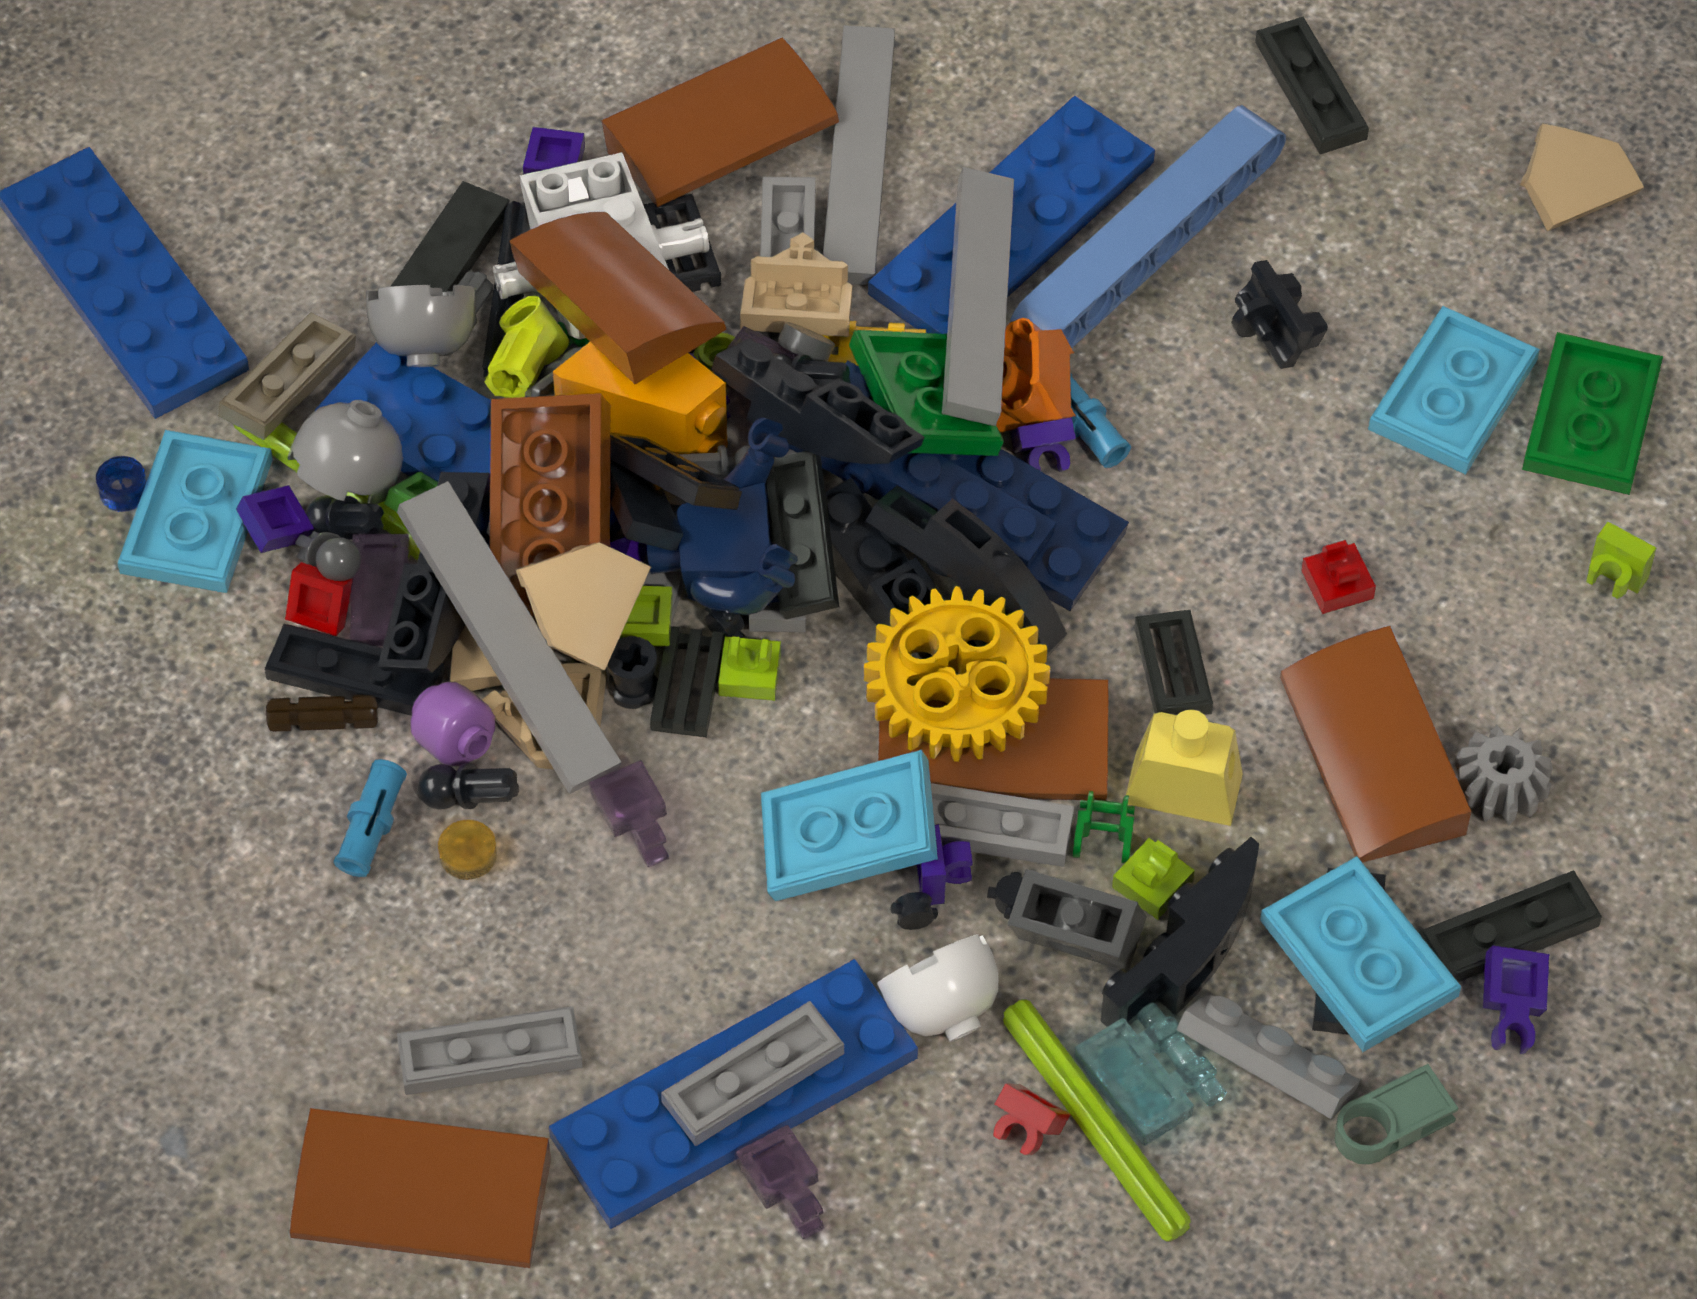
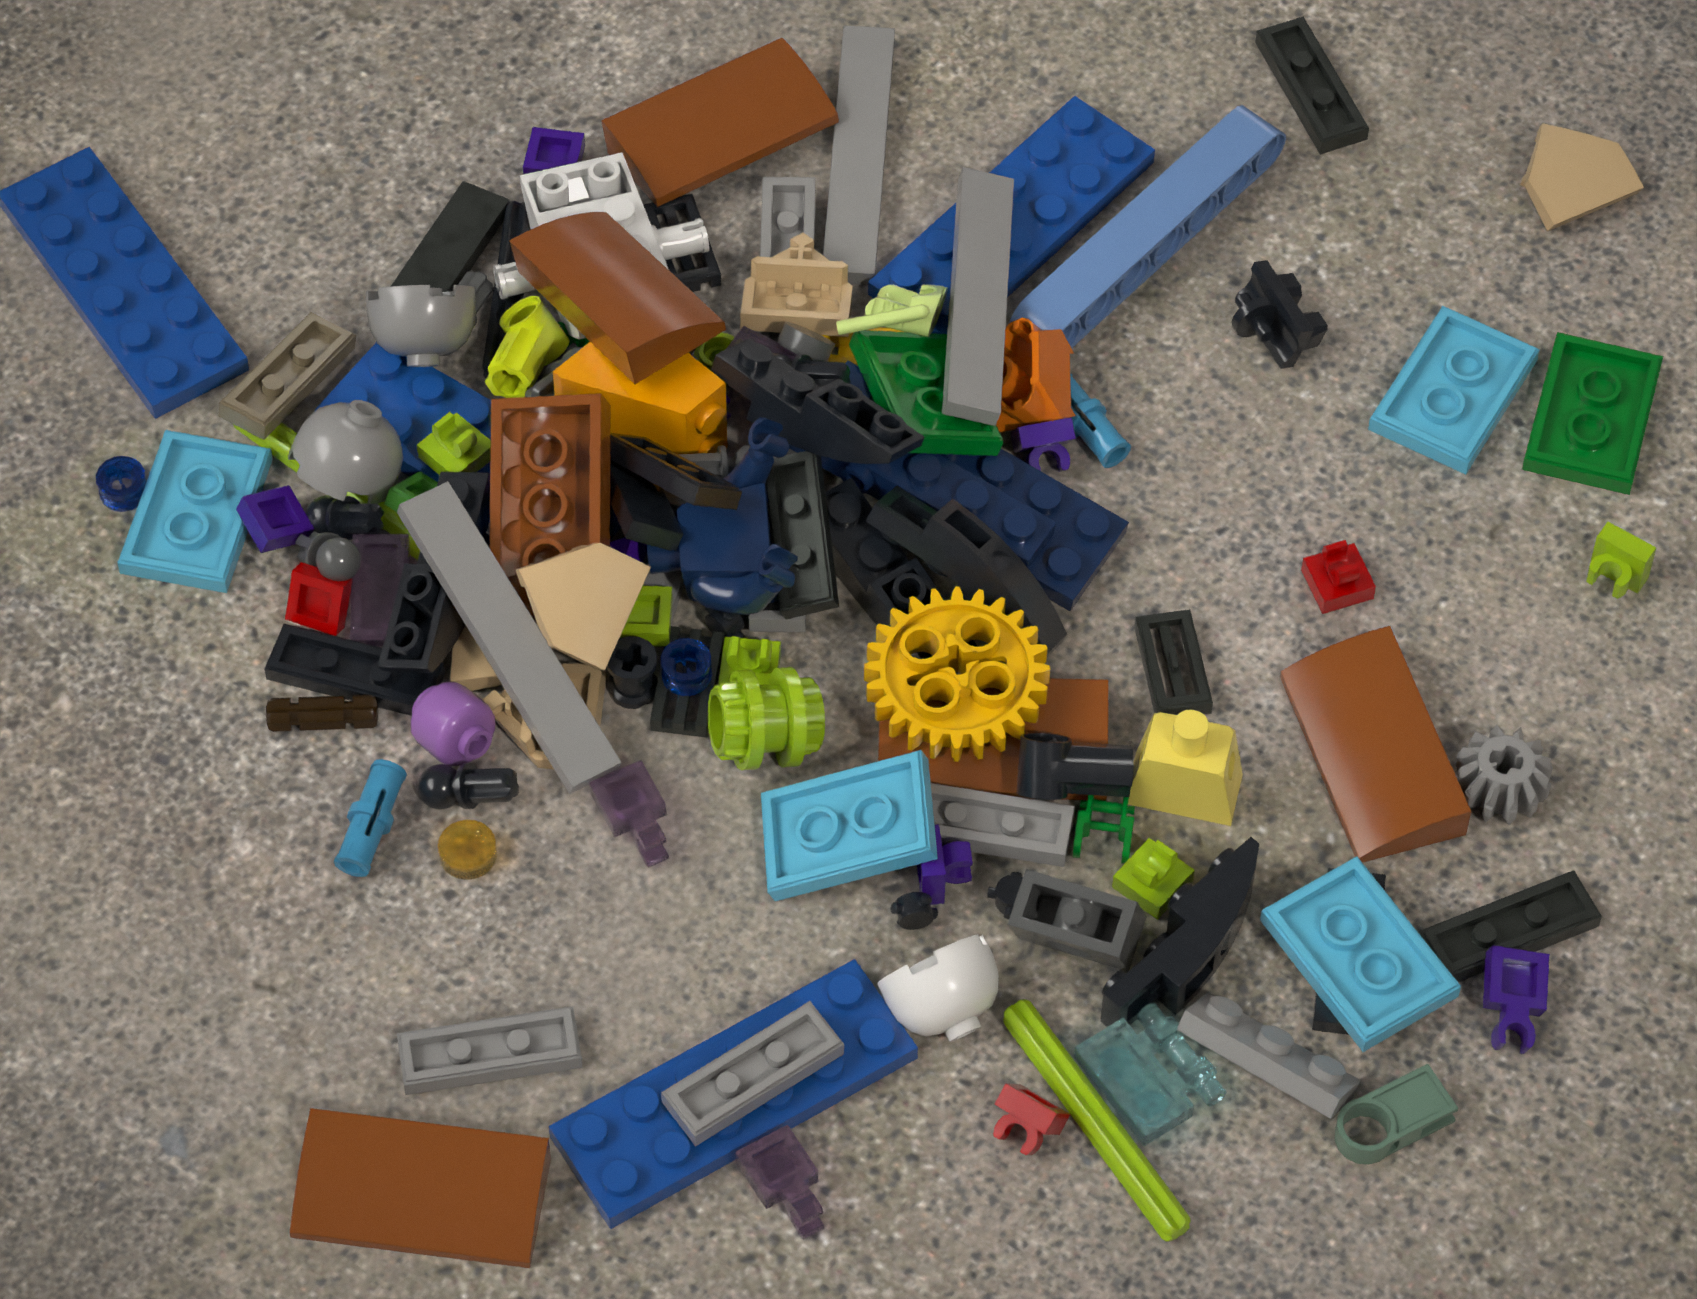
none -> lime tile [417,412,491,475]
none -> clear blue bush [661,638,712,696]
none -> lime piece [708,667,825,771]
none -> yellowish green helmet [837,284,948,337]
none -> black piece [1016,733,1134,800]

